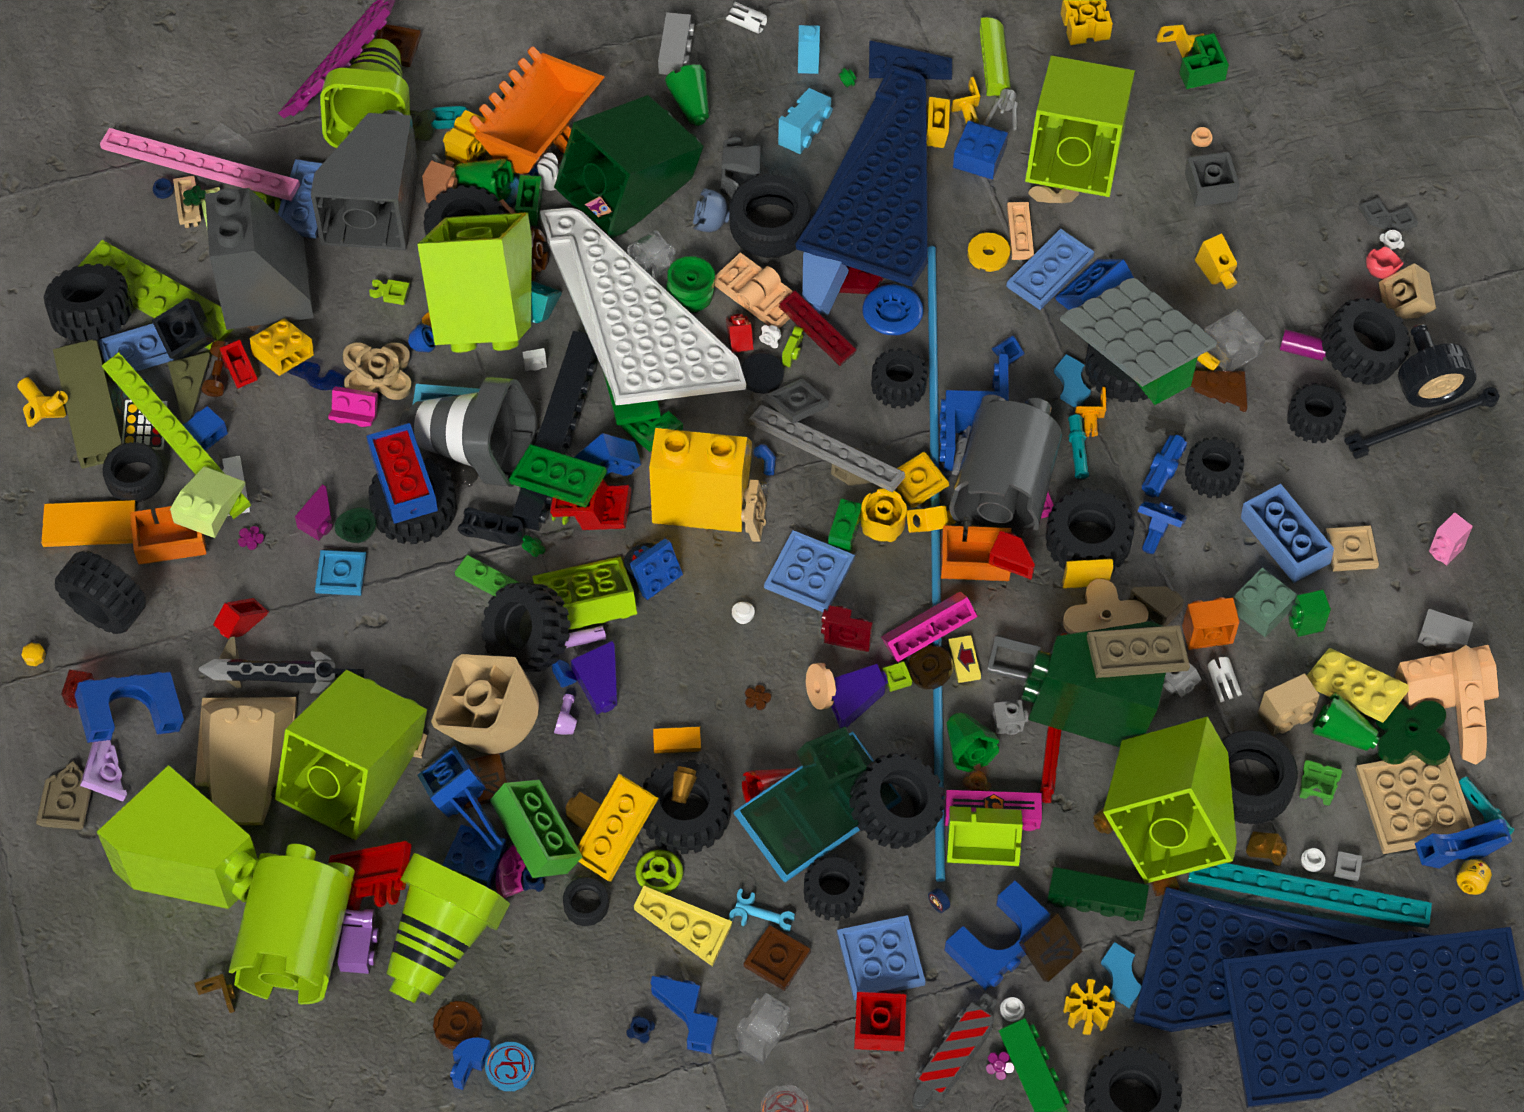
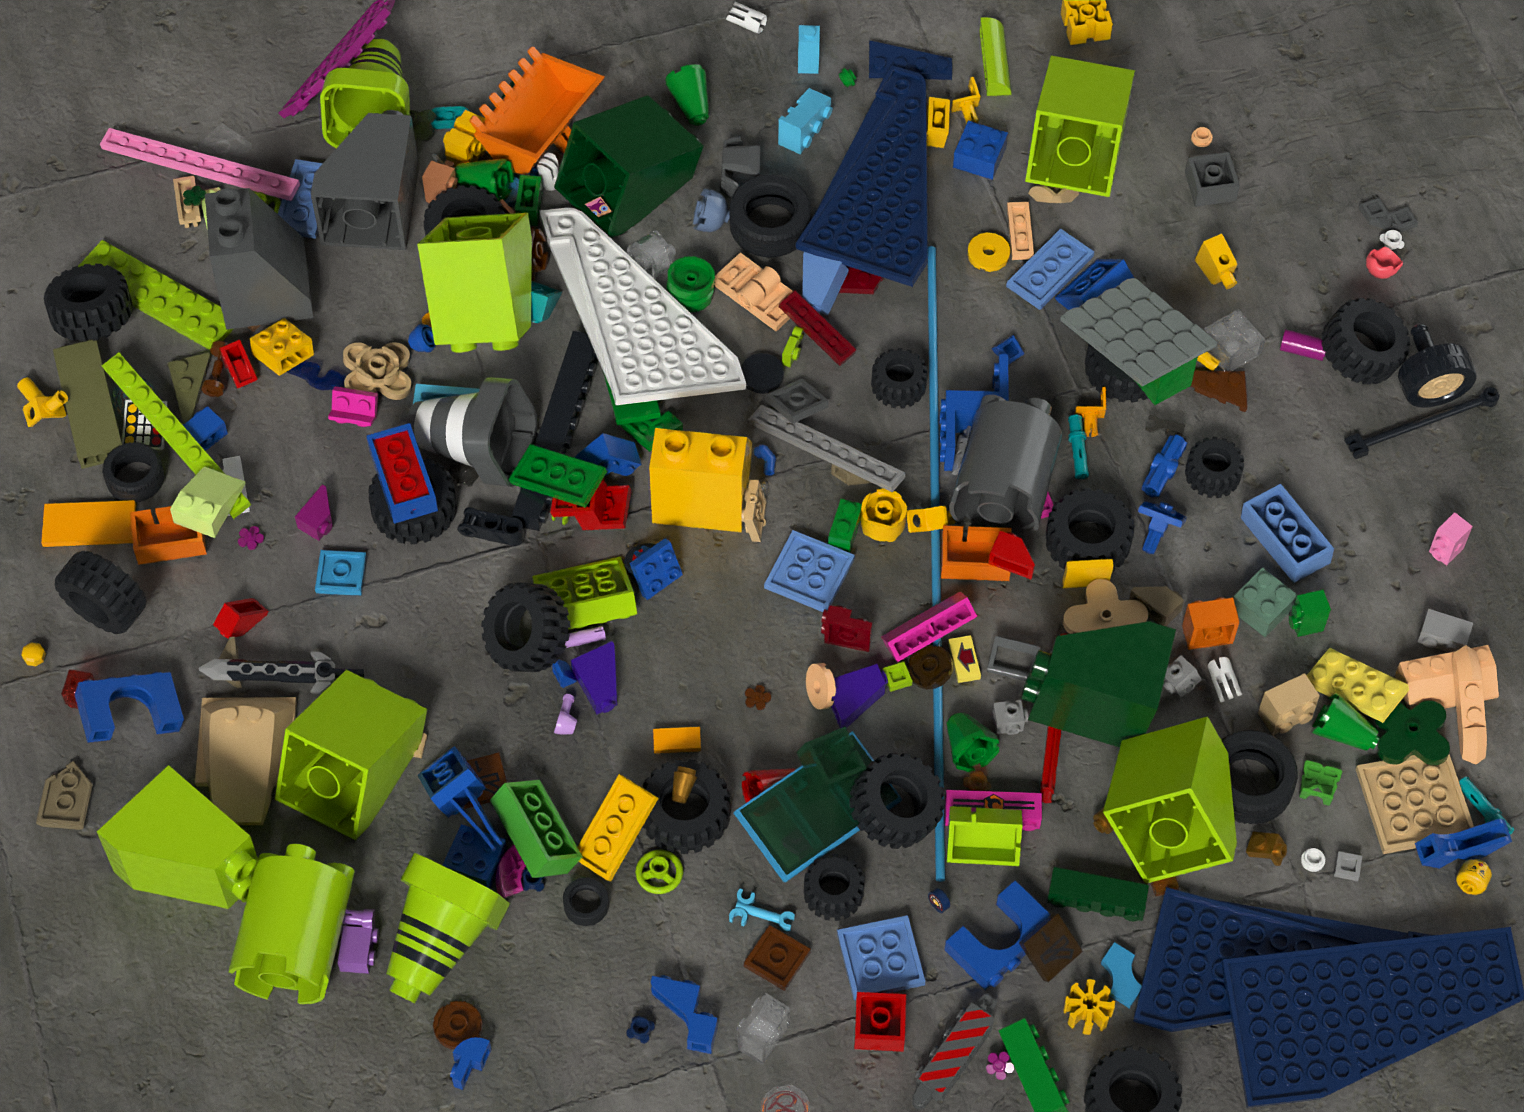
lavender wing [80,740,127,801] -> none
medium blue plate [98,324,174,379] -> none
black brick [152,298,217,360] -> none
dark blue plate [153,178,174,199] -> none
pearl gold bracket [194,974,236,1013] -> none
red hinge [328,841,411,911] -> none
clear green piece [334,507,376,544] -> none
lime plate [369,279,410,305] -> none
reddish brown tile [376,24,422,67] -> none
tan piece [431,654,539,754] -> none
bright green plate [455,555,518,596] -> none
dark azure tile [485,1042,535,1091] -> none
white plate [522,348,547,371] -> none
green plant [522,535,546,557] -> none
pearl gold brick [565,792,601,831] -> none
light yellow wing [634,886,732,967] -> none
light grey brick [658,12,695,75] -> none
red slope [725,314,754,352] -> none
white plate [732,602,755,624] -> none
white plate [759,325,781,348] -> none
blue wheel [862,284,923,335] -> none
yellow tile [896,451,949,509] -> none
light grey plant [983,89,1018,131] -> none
white plate [1000,997,1025,1022] -> none
dark azure tile [1054,354,1091,408] -> none
dark tan tile [1087,625,1190,678] -> none
yellow bracket [1156,25,1204,58] -> none
green brick [1179,33,1229,89] -> none
teal plate [1188,863,1432,929] -> none
black tyre [1287,382,1347,444] -> none
tan tile [1325,525,1379,572] -> none
tan slope [1379,263,1436,319] -> none

